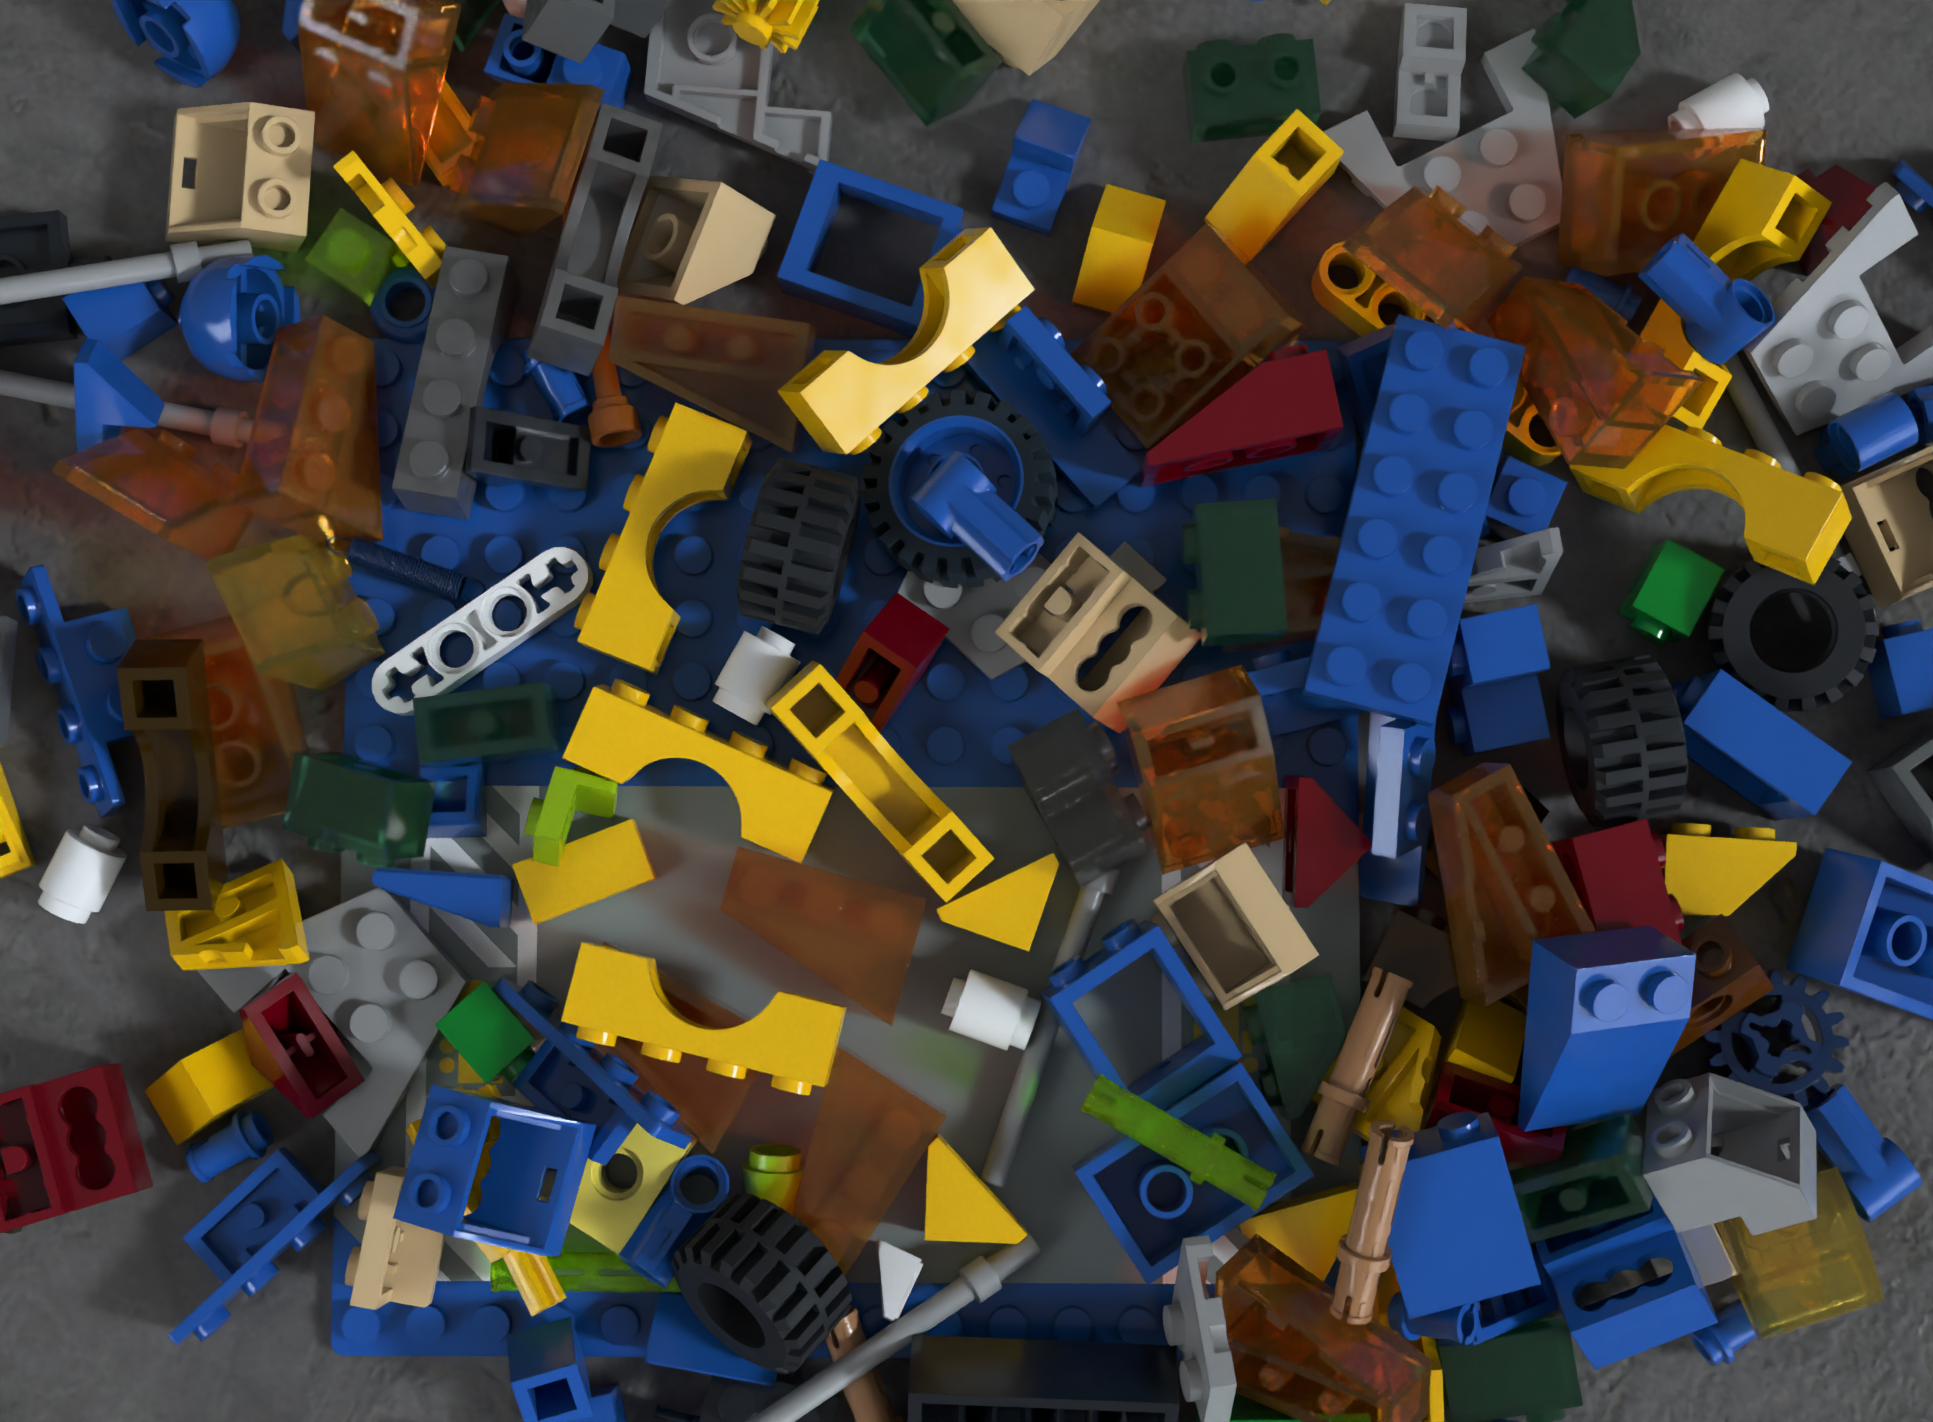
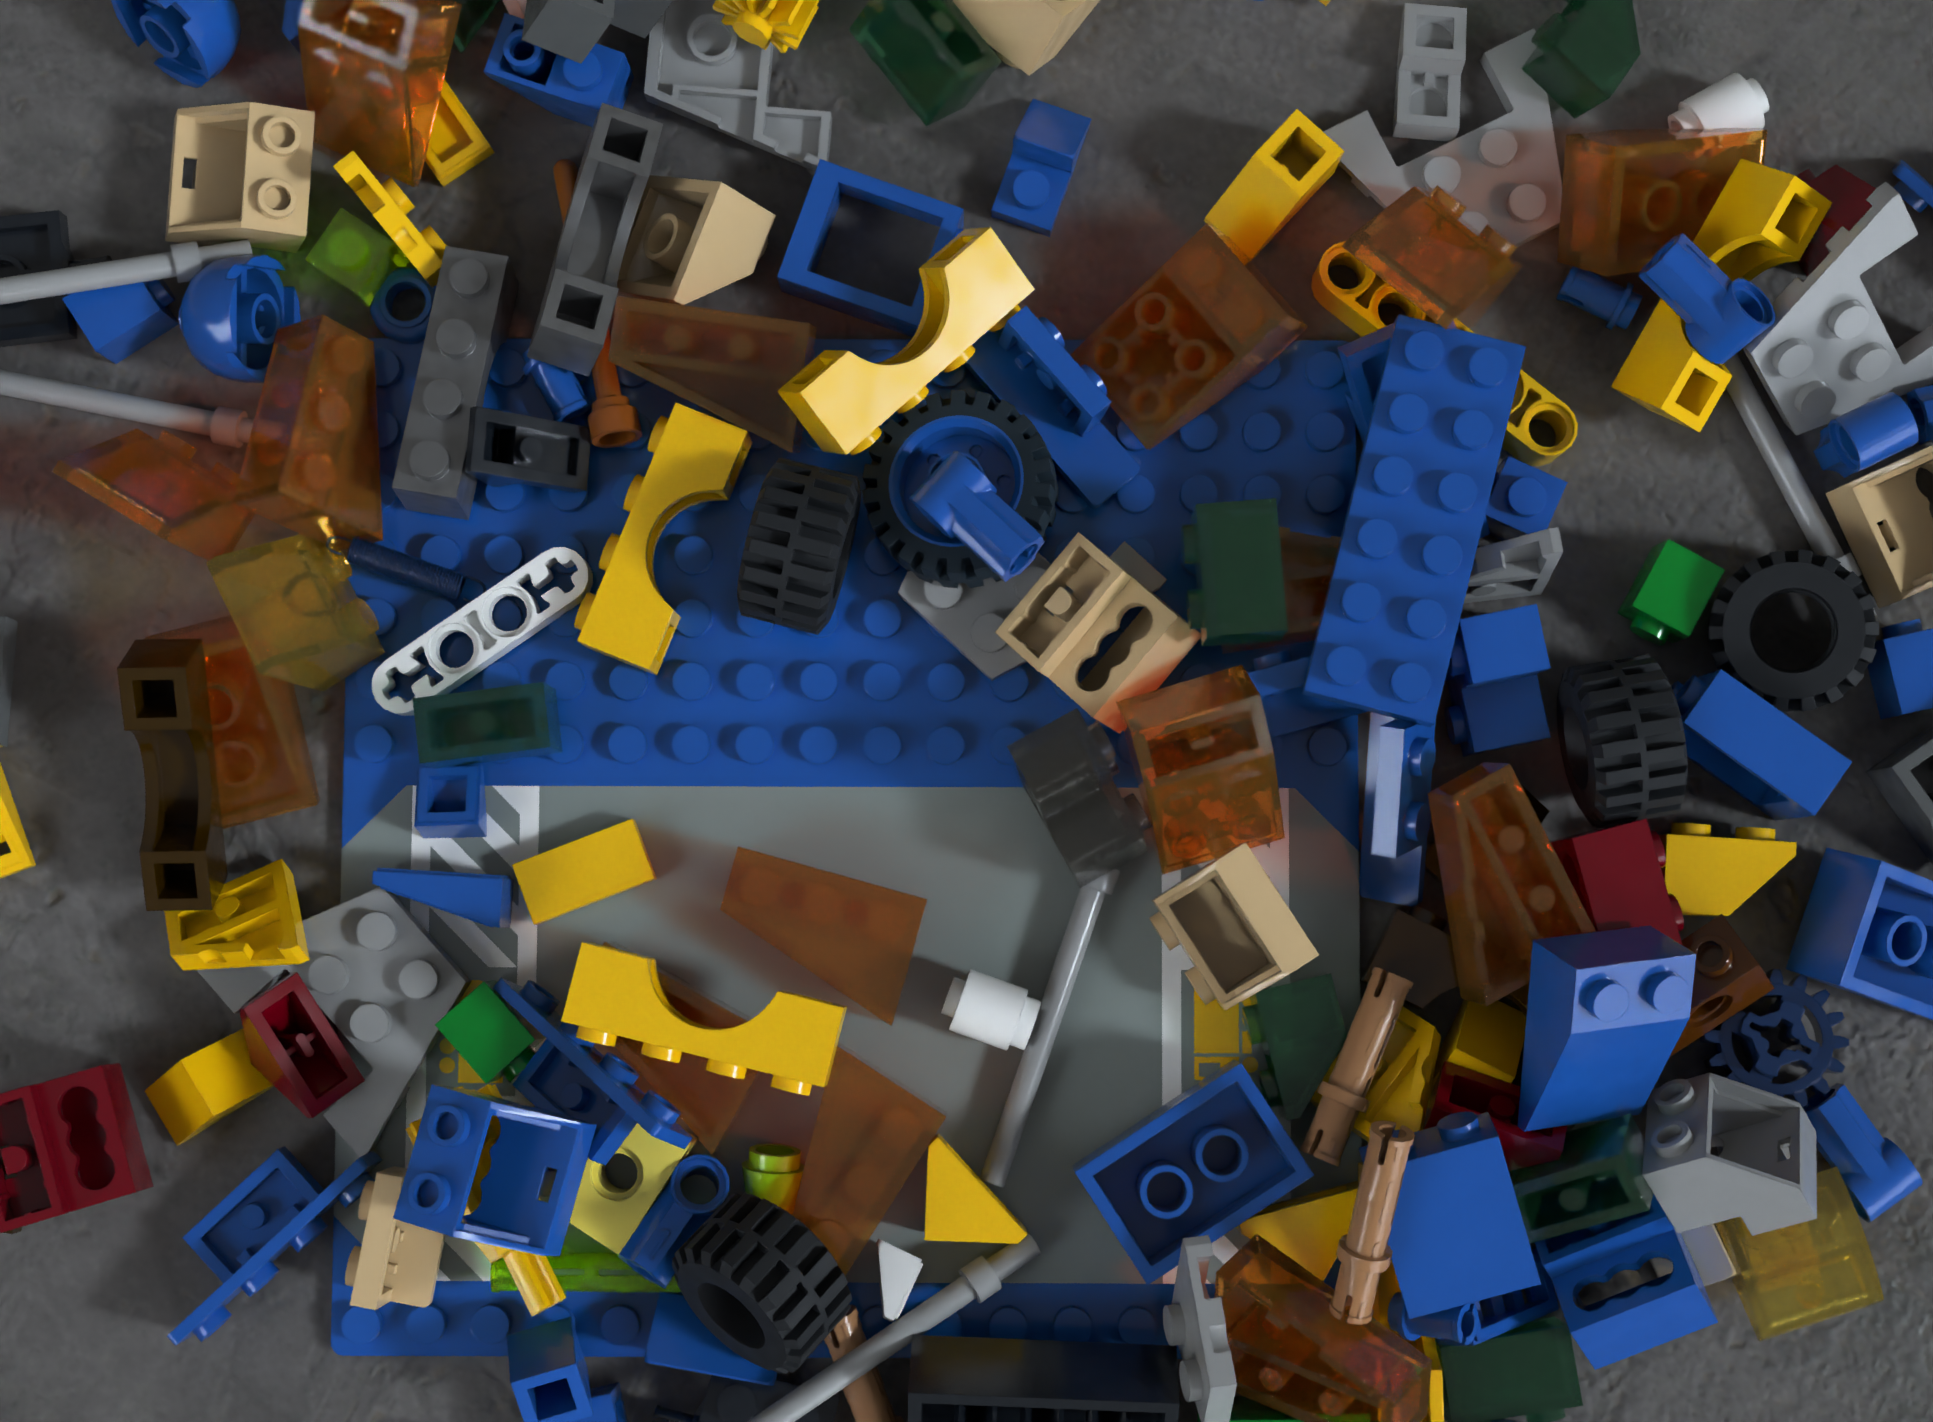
blue bracket [15,564,137,818] -> none
white brick [38,823,127,924] -> none
blue slope [74,339,164,484] -> none
blue pin [185,1111,274,1183] -> none
clear green brick [282,752,437,868] -> none
clear orange slope [448,82,604,238] -> none
lime bracket [524,766,618,867] -> none
yellow arch [562,679,836,864] -> none
white brick [712,626,800,726] -> none
yellow arch [764,661,995,903] -> none
dark red slope [835,593,950,734] -> none
yellow slope [936,853,1059,952] -> none
blue window [1039,919,1243,1130] -> none
yellow slope [1072,184,1166,321] -> none
clear neon green pin [1080,1073,1277,1212] -> none
dark red slope [1138,345,1343,488] -> none
clear green brick [1182,33,1321,143] -> none
dark red slope [1282,775,1372,908] -> none
clear orange wedge [1488,276,1704,469] -> none
yellow arch [1569,402,1852,585] -> none
blue pin [1689,1288,1779,1366] -> none

